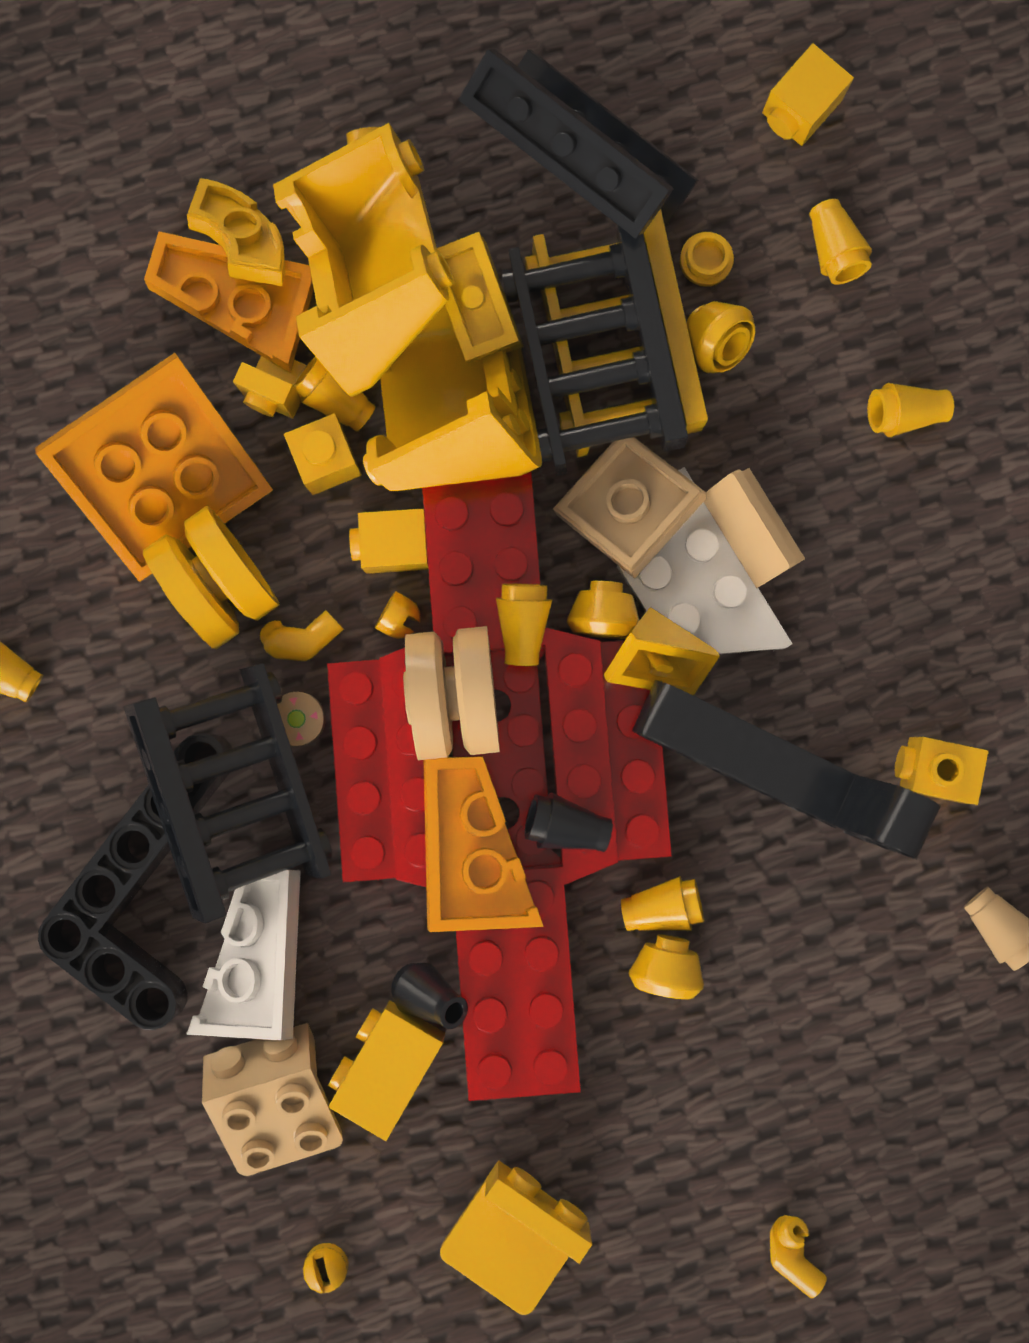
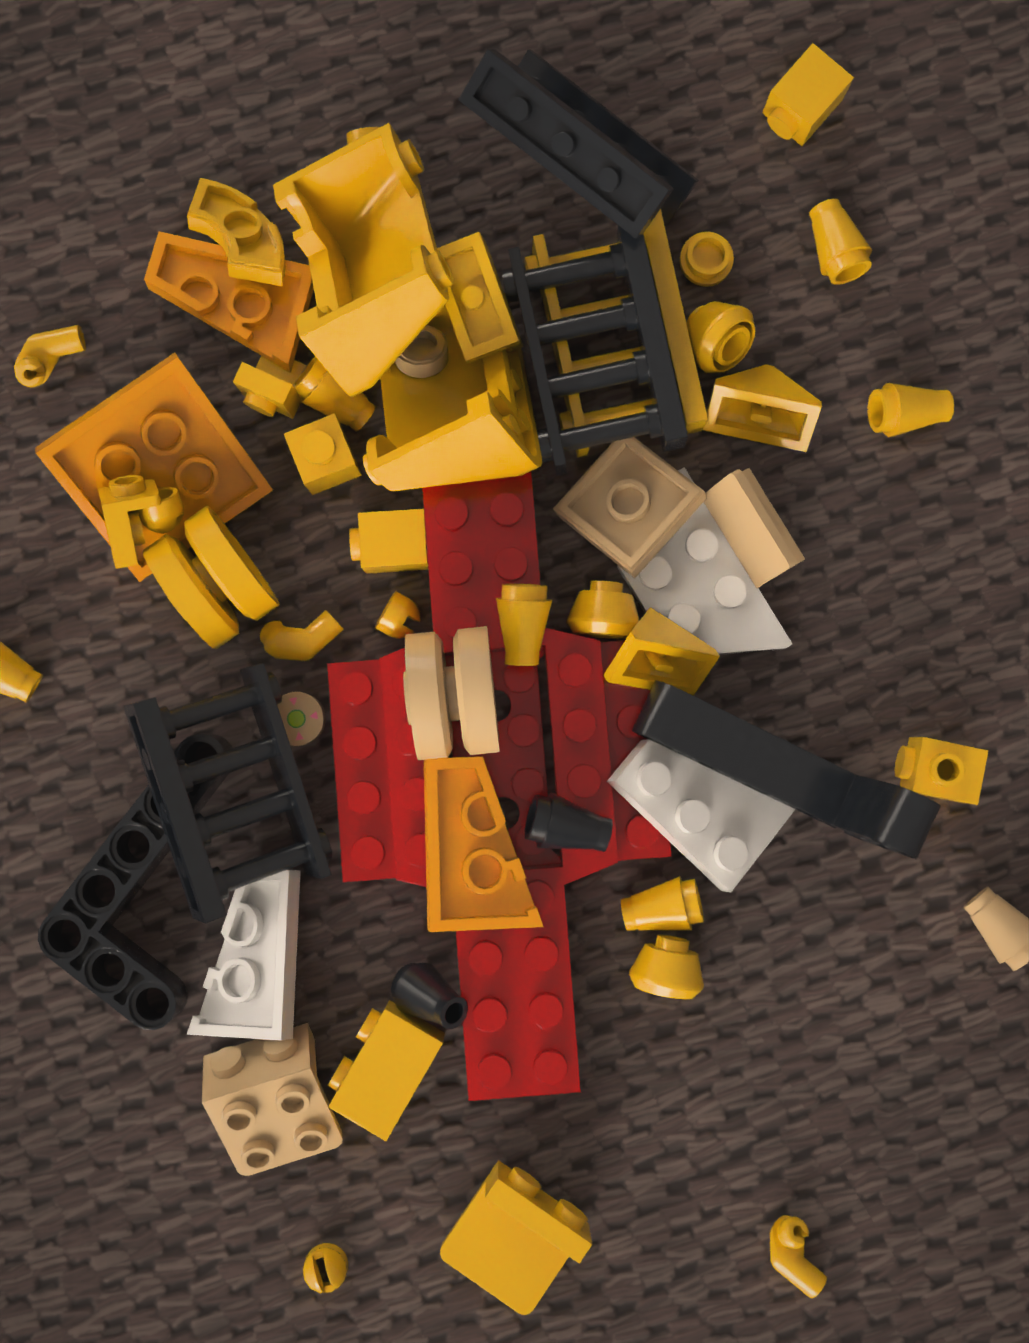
none -> yellow arm [14,325,86,388]
none -> yellow bracket [98,475,161,569]
none -> yellow hinge [137,487,184,534]
none -> tan tile [395,325,448,378]
none -> white wing [607,739,795,893]
none -> yellow slope [703,364,822,452]

